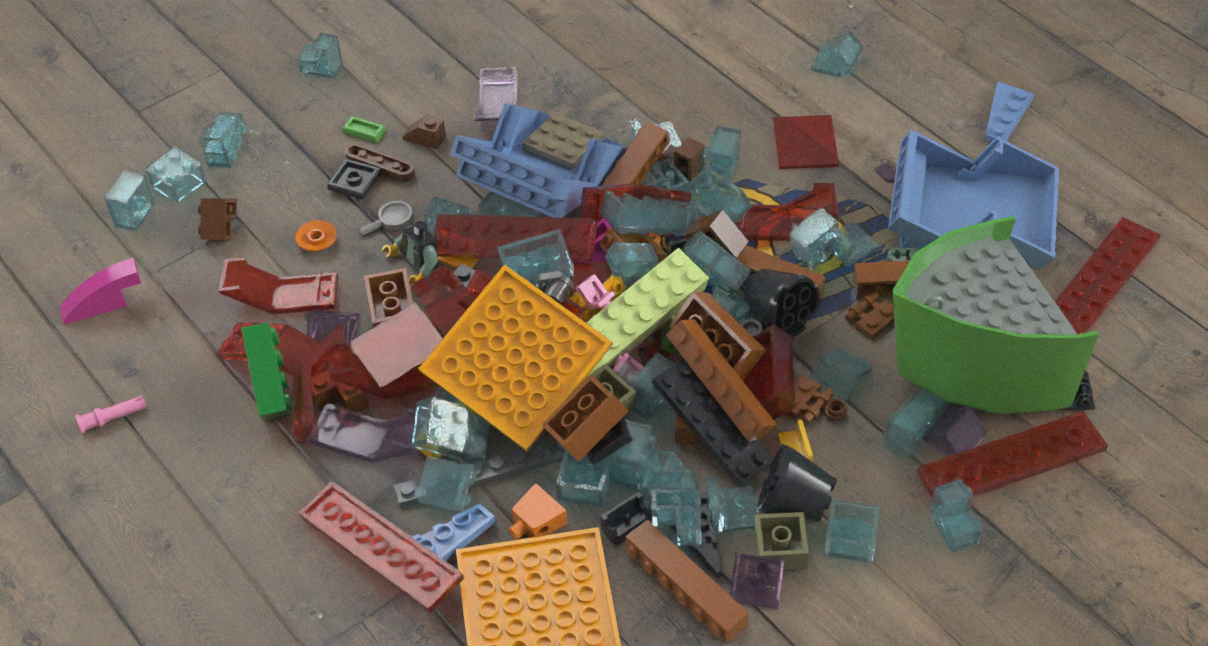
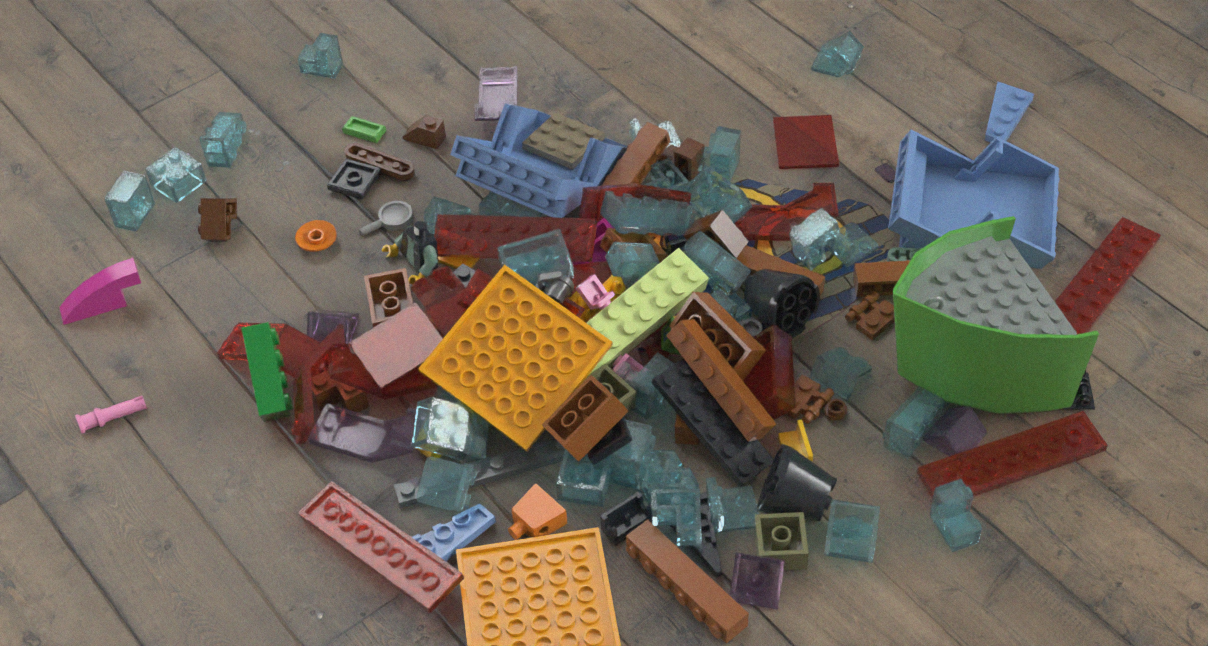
clear red windscreen [219,257,339,315] -> none

